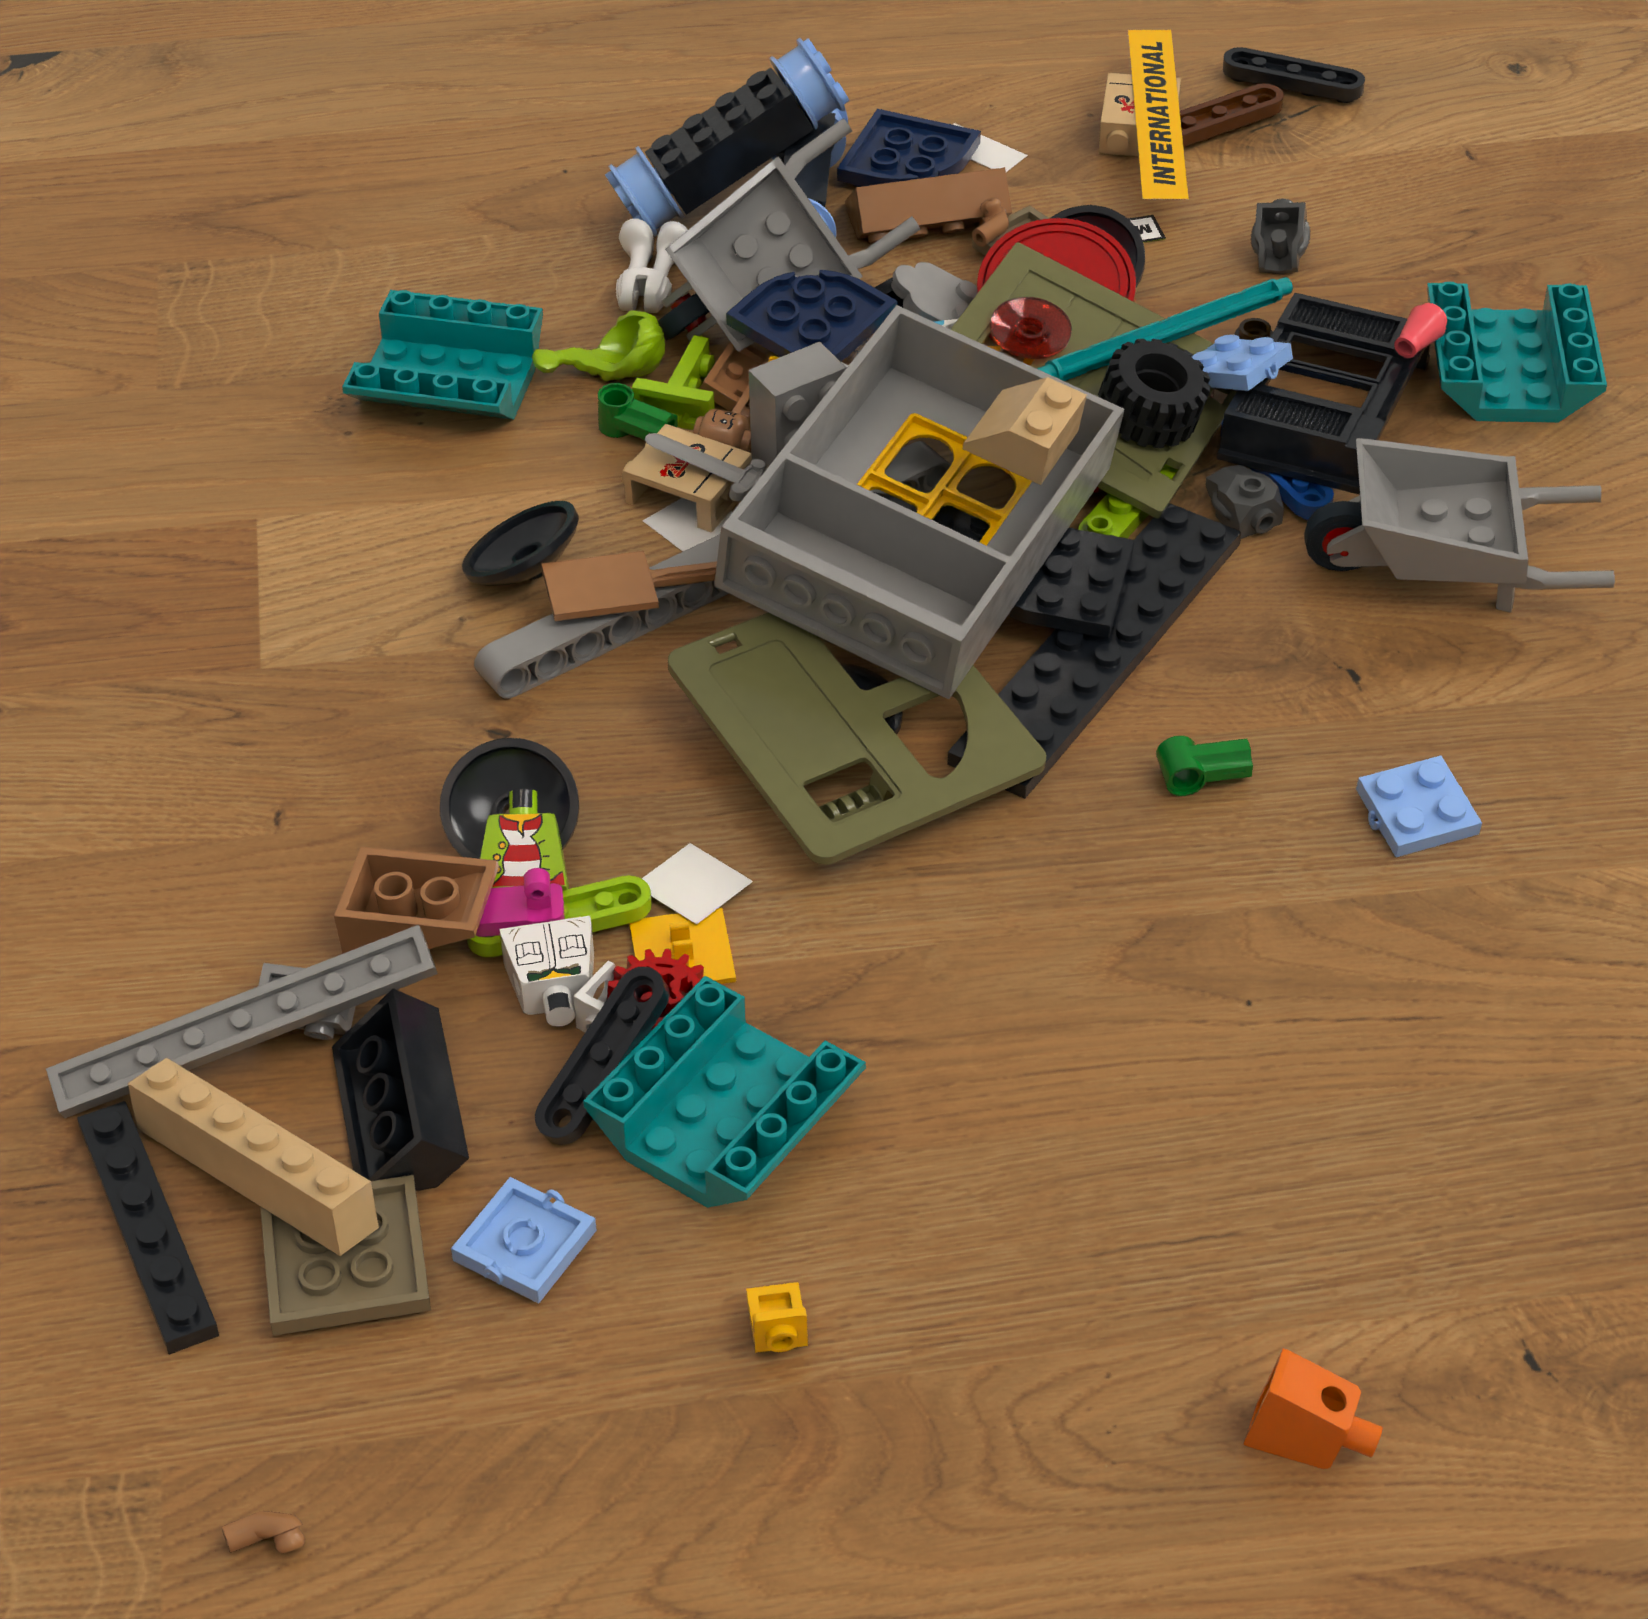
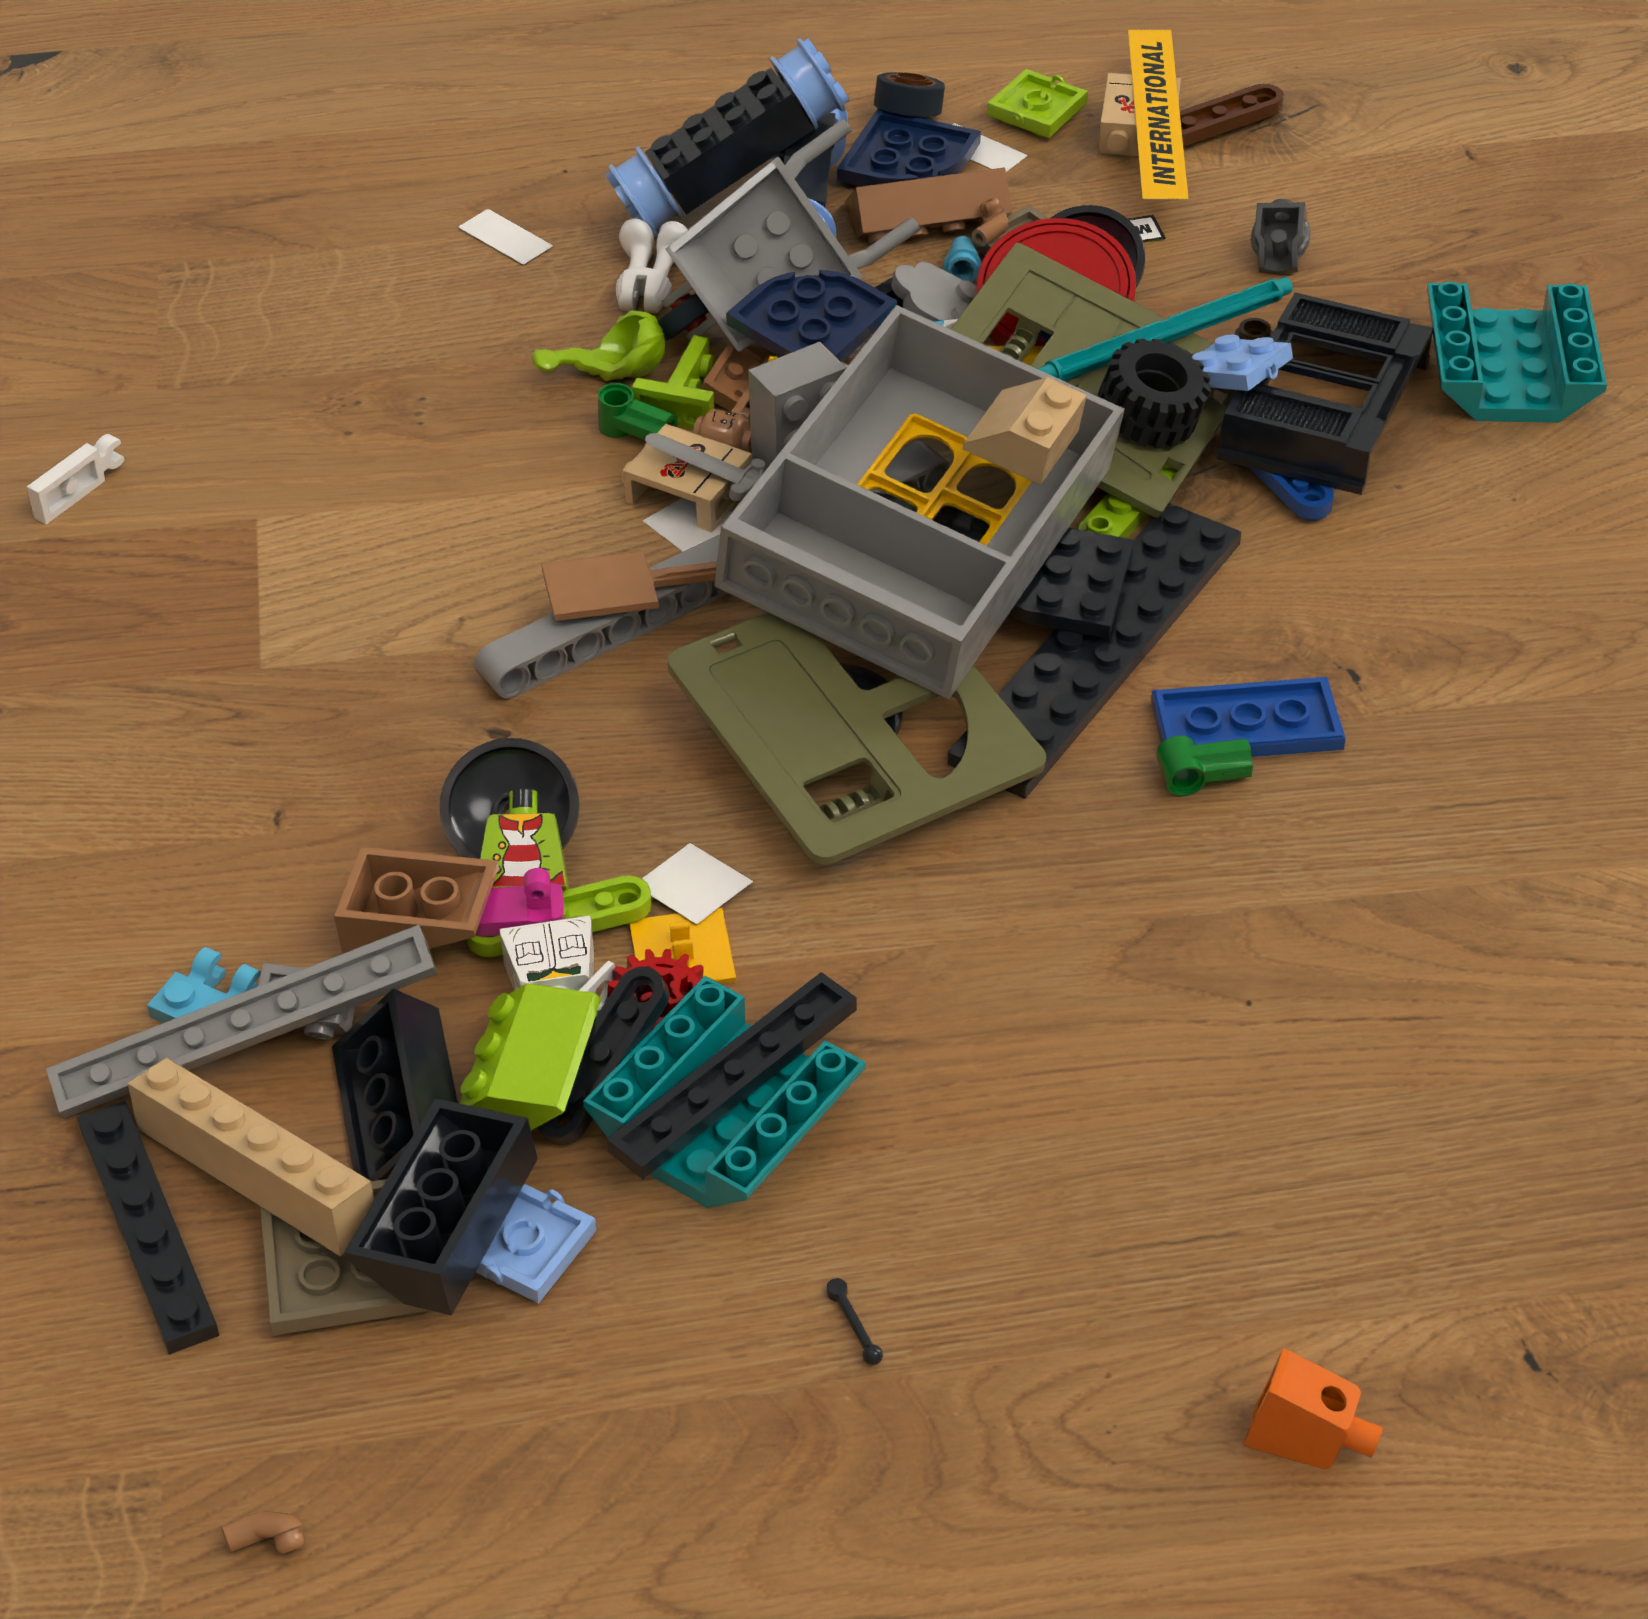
teal slope [342,290,543,420] -> none
black dish [462,501,579,586] -> none
yellow bracket [746,1282,808,1353] -> none
clear red dish [990,297,1072,359] -> none
dark grey hand [1205,465,1284,539] -> none
black plate [1223,47,1365,103] -> none
light grey piece [1304,438,1615,613] -> none
light blue plate [1356,755,1482,857] -> none
coral cone [1394,303,1447,358] -> none
none -> white plate [27,434,125,524]
none -> medium azure plate [147,947,261,1023]
none -> black slope [344,1098,538,1315]
none -> white sticker [458,209,553,265]
none -> lime slope [460,983,602,1130]
none -> black plate [607,972,857,1180]
none -> black hinge [827,1278,883,1365]
none -> black wheel [874,72,945,117]
none -> medium azure cone [943,236,982,282]
none -> lime plate [987,69,1088,138]
none -> blue tile [1151,677,1346,757]

